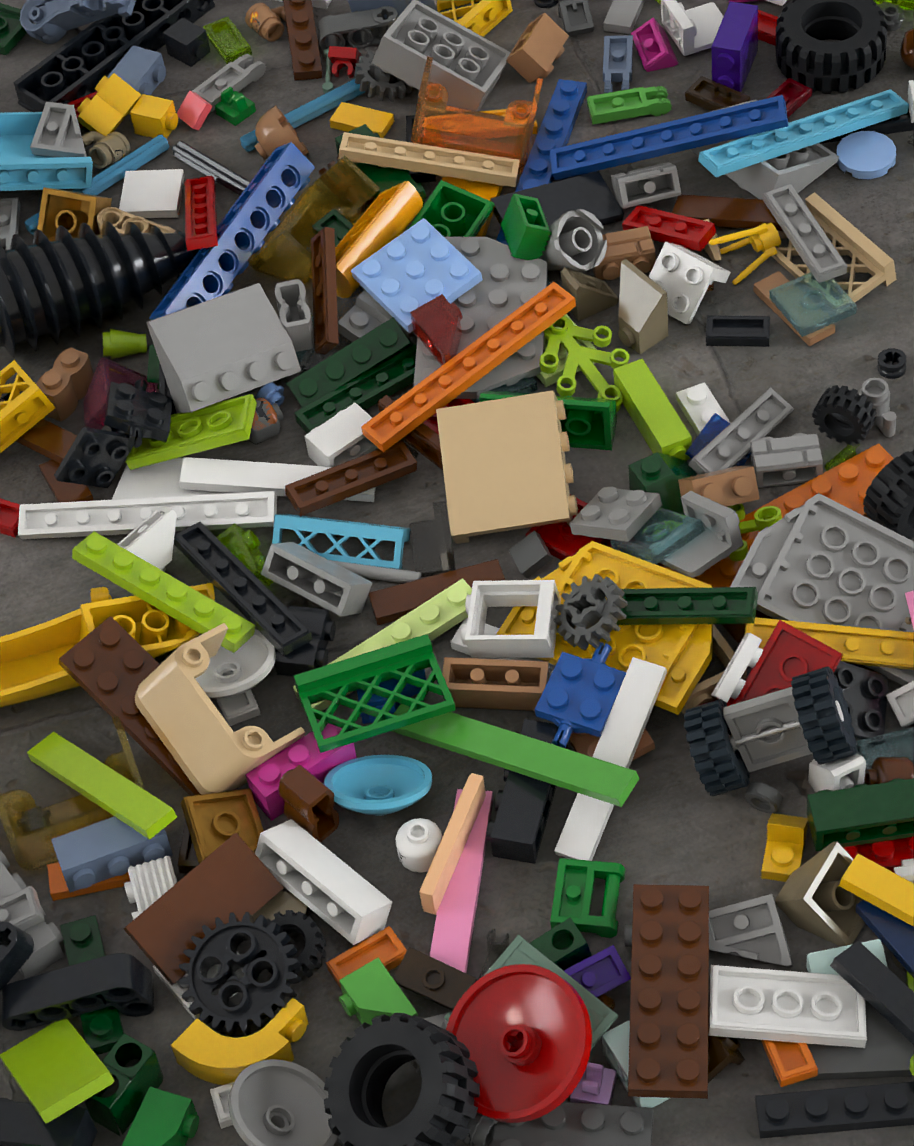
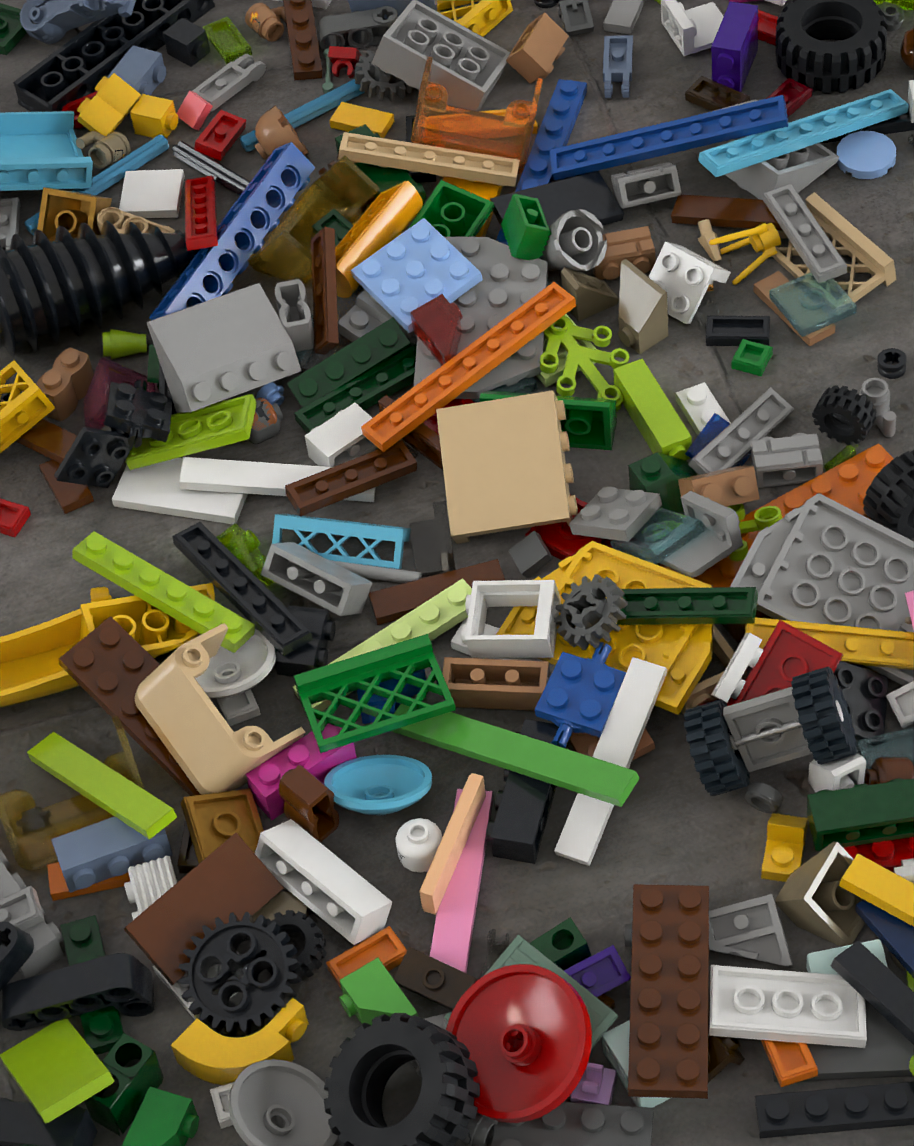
white plate [18,491,277,540] -> none
light grey wing [30,102,87,157] -> none
white slope [117,506,177,572] -> none
green tile [215,87,256,126] -> none
green plate [550,858,625,938] -> none
bright green hinge [586,86,672,125] -> none
red plate [622,205,717,252] -> none
dark pink slope [630,17,678,72] -> none
none -> red plate [194,109,246,161]
none -> green tile [731,339,773,376]

